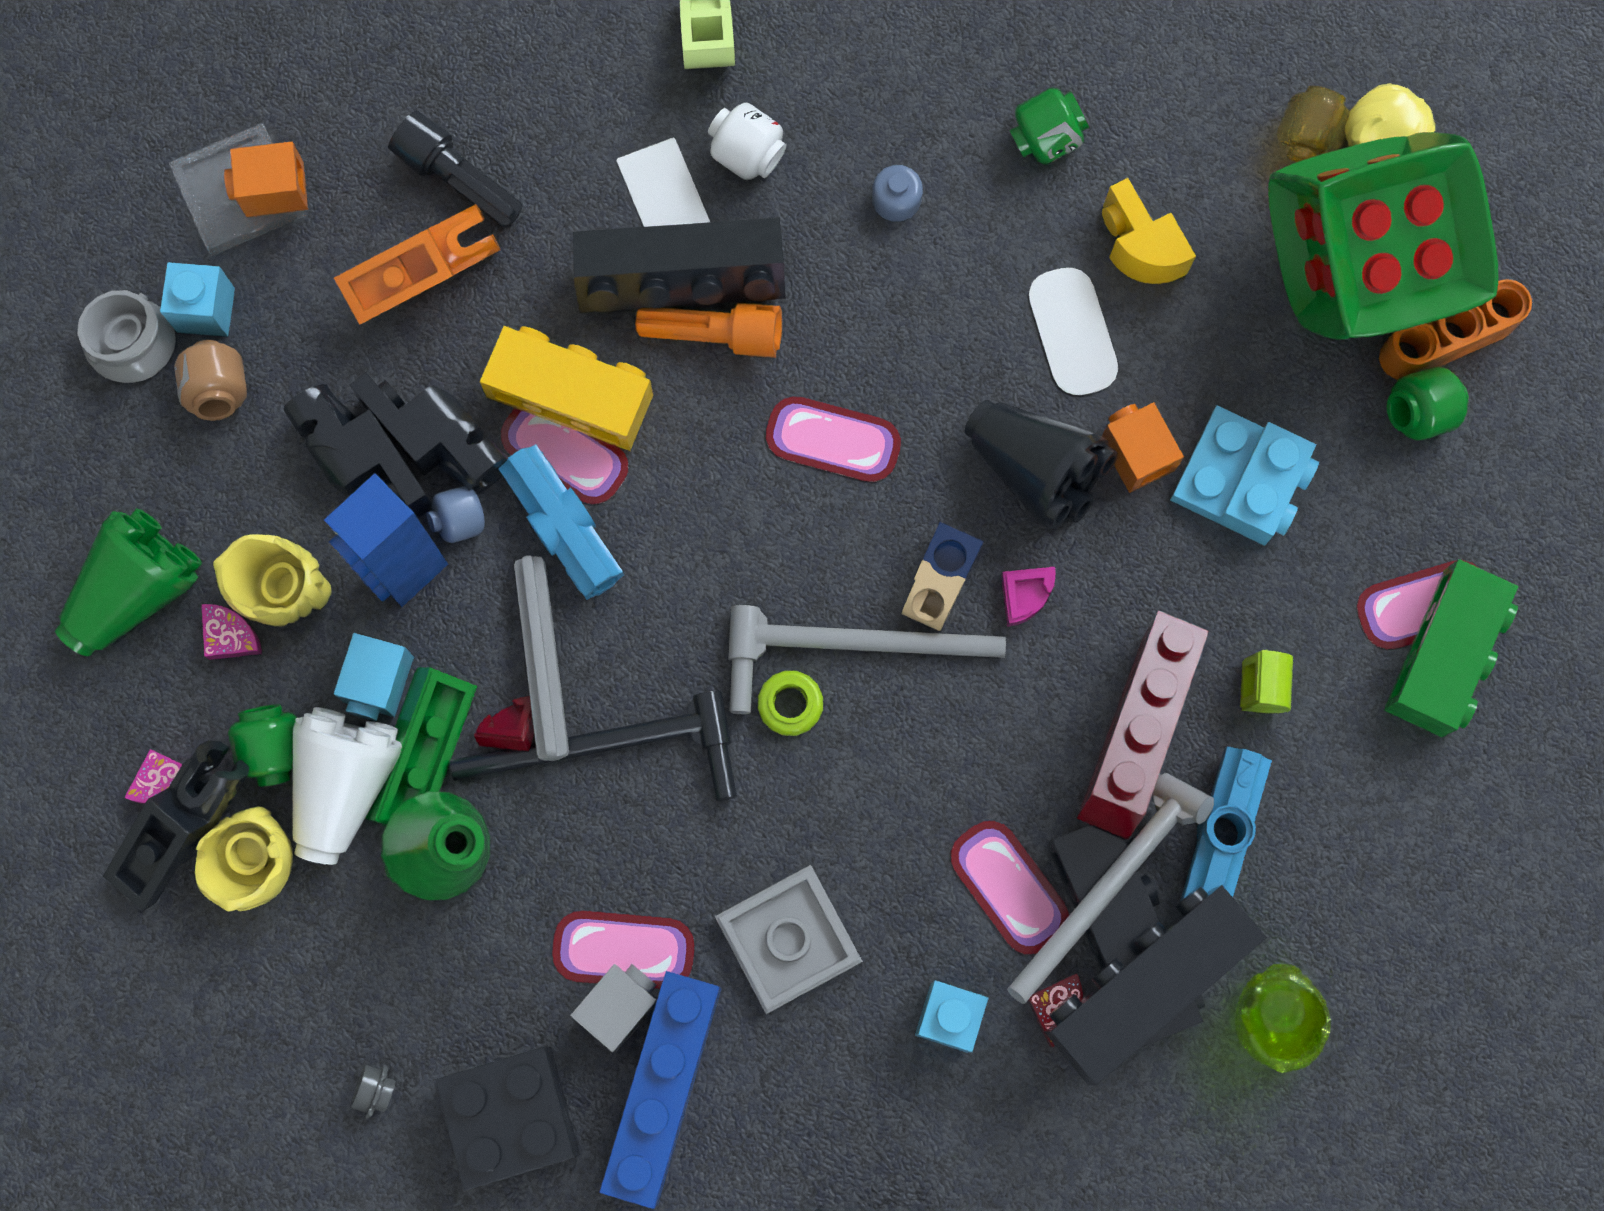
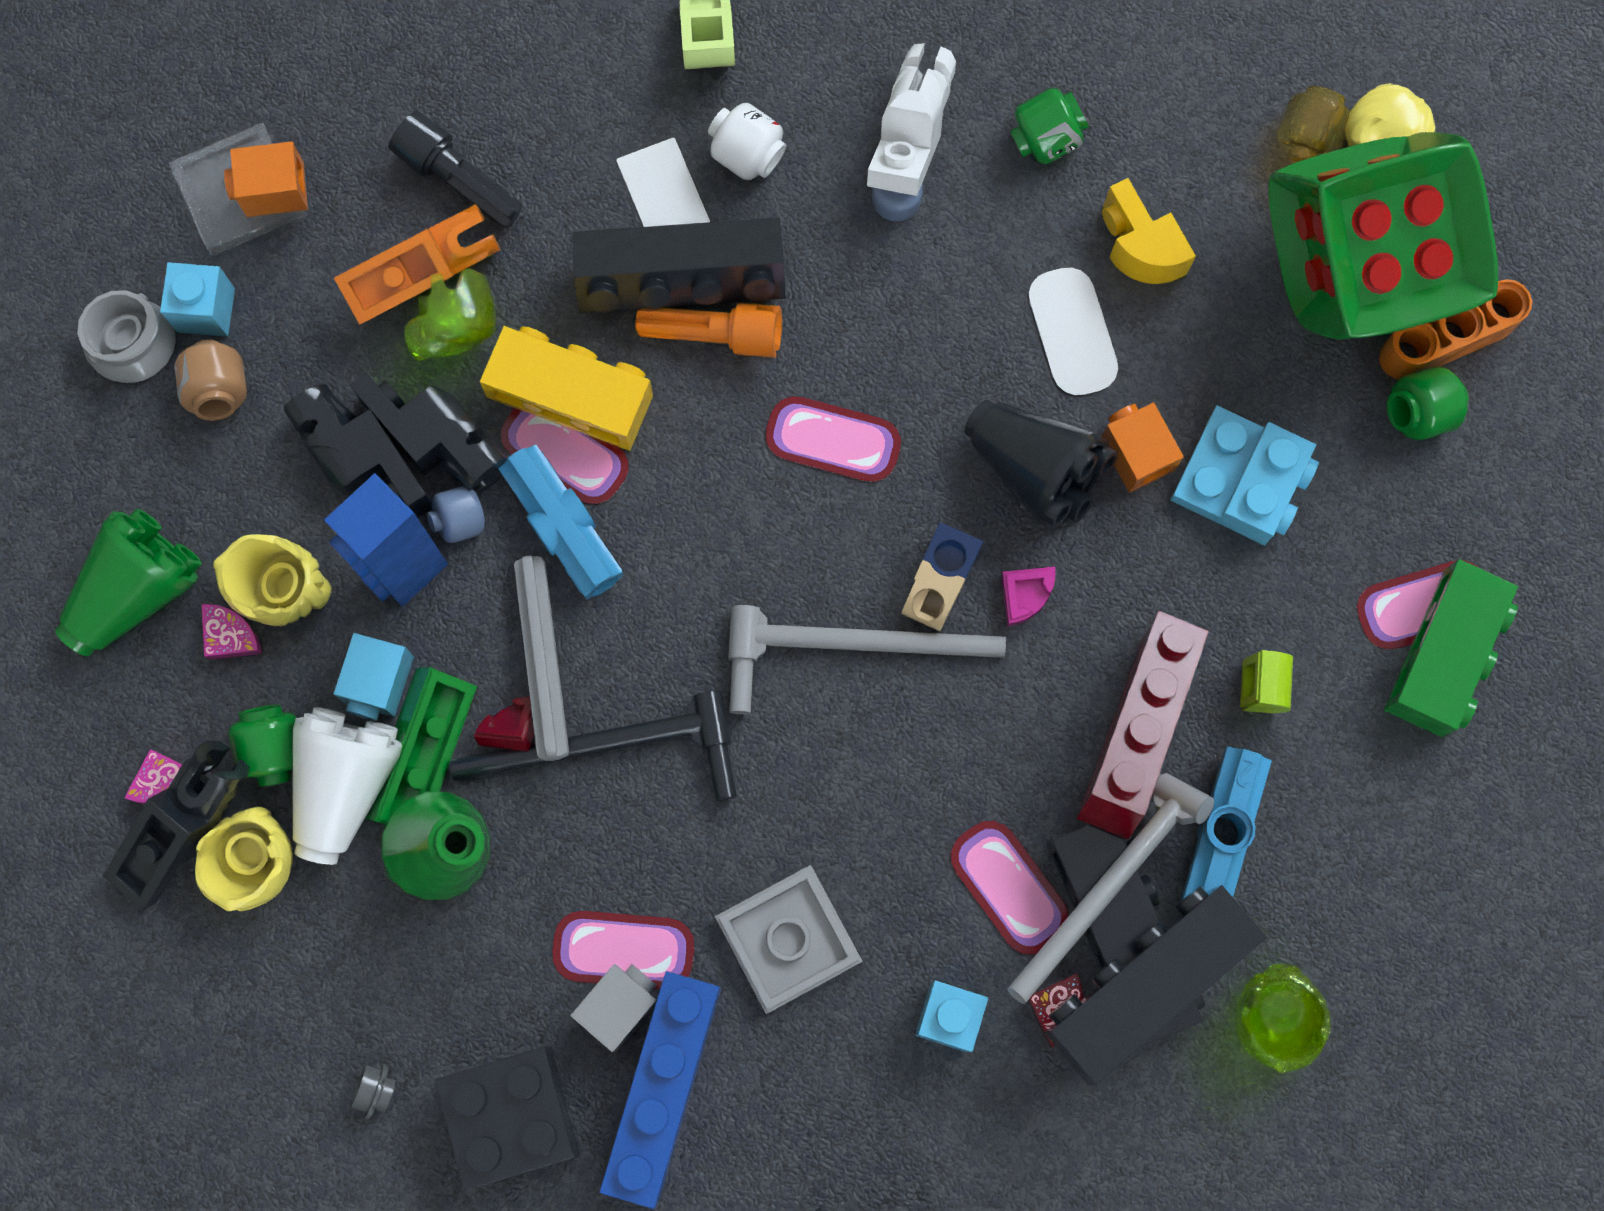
lime piece [758,671,823,736] -> none
none -> clear neon green hair [404,269,497,361]
none -> white plate [867,43,956,196]

